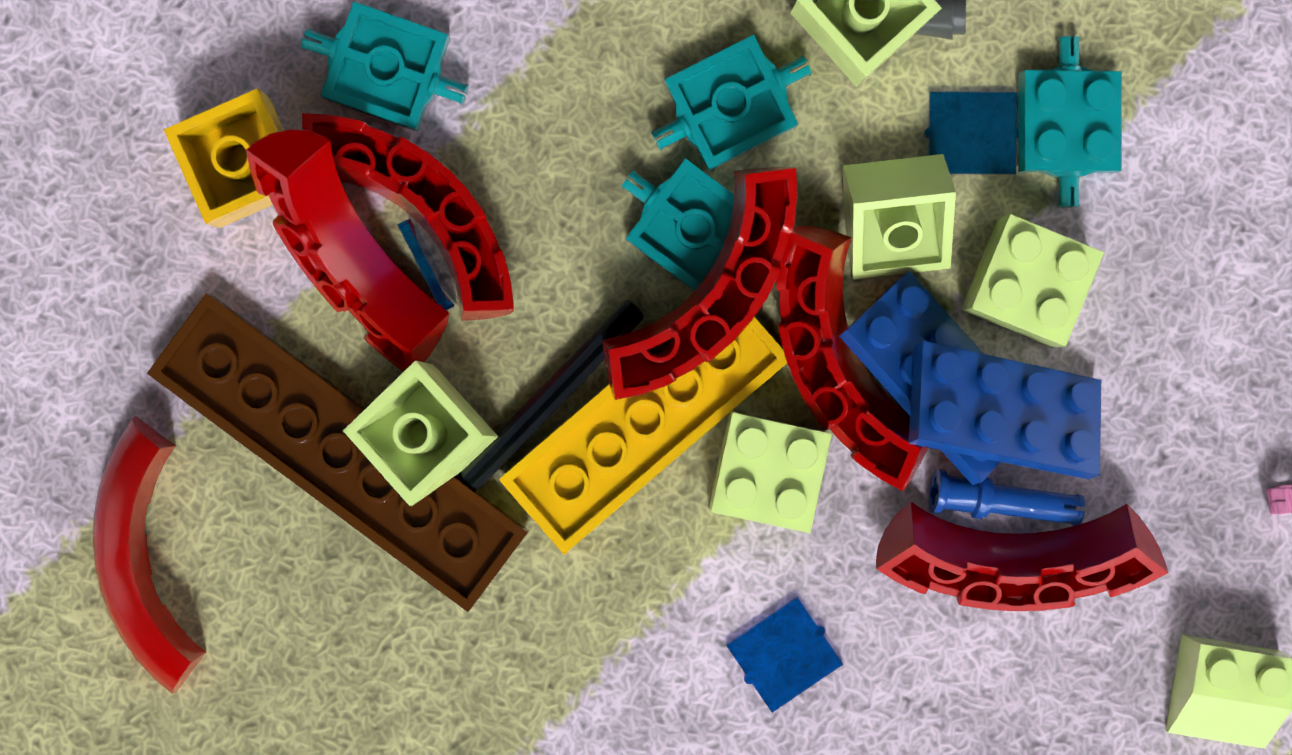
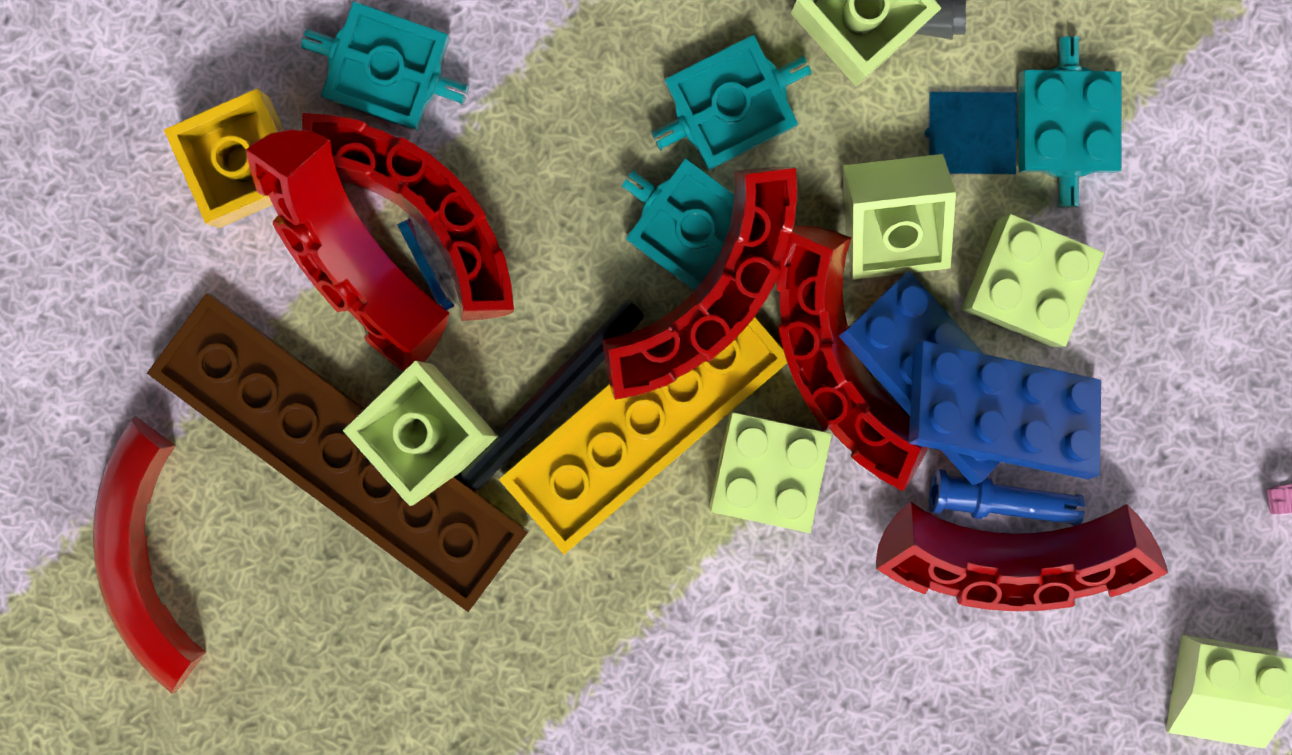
clear blue piece [726,596,843,713] -> none

